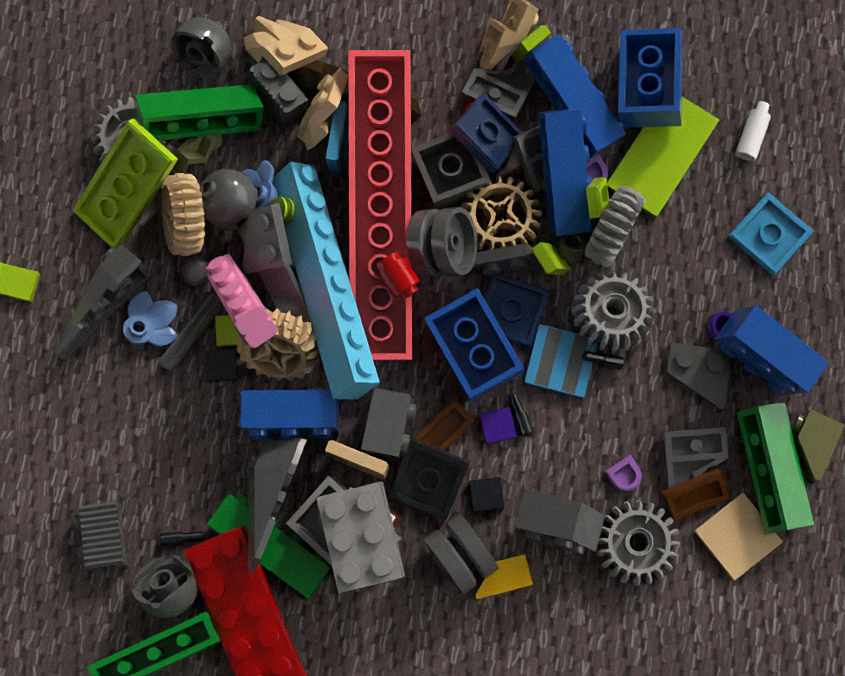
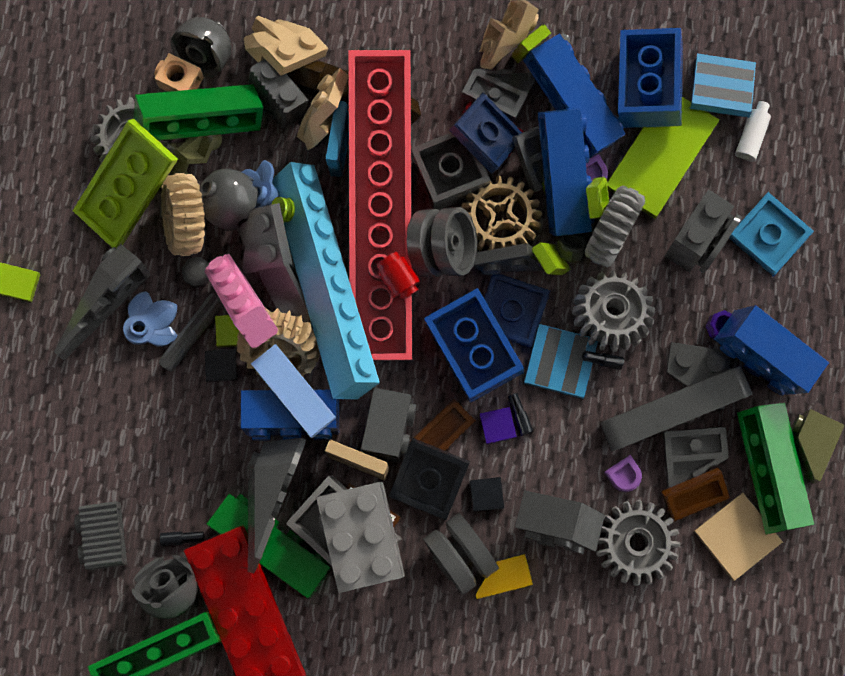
none -> light nougat brick [154,53,204,92]
none -> light blue tile [251,344,336,438]
none -> dark grey beam [600,365,753,452]
none -> dark grey brick [665,189,742,273]
none -> dark azure tile [690,53,756,118]

